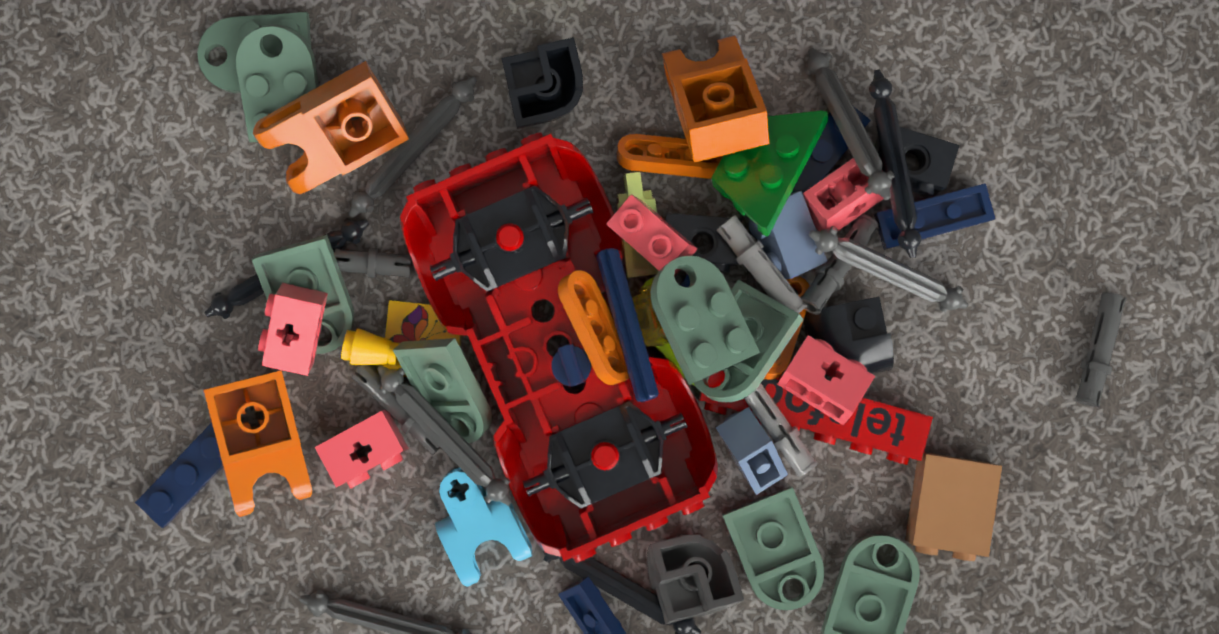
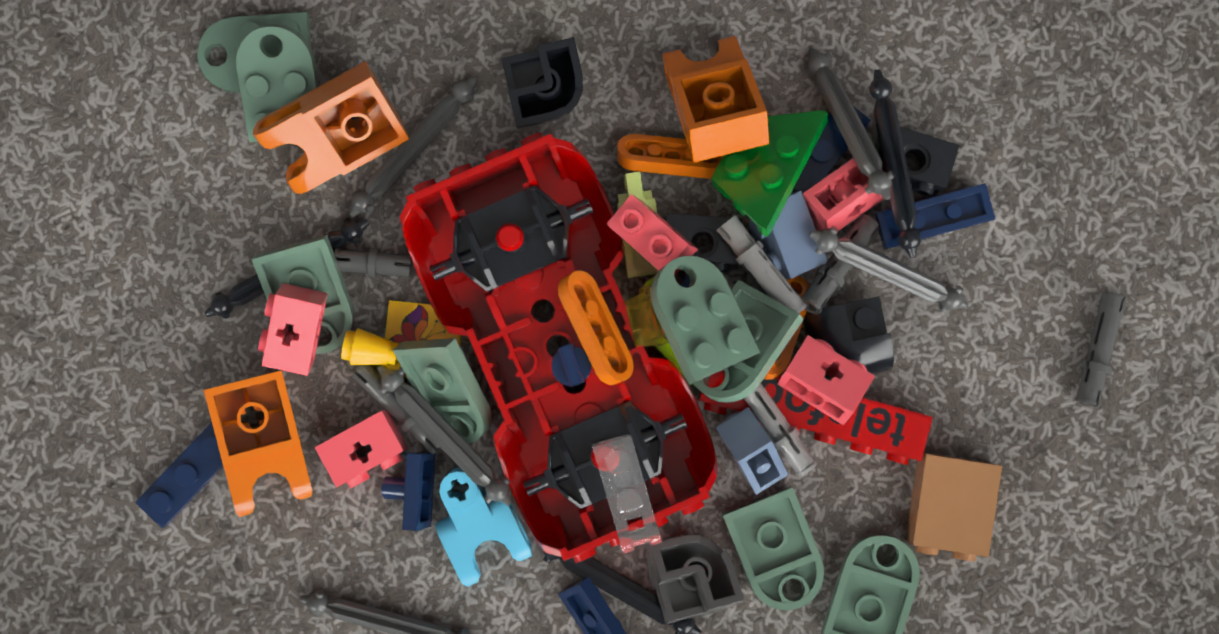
dark blue axle [596,248,659,402] -> none
none -> dark blue tile [381,451,436,531]
none -> clear plate [592,434,662,554]

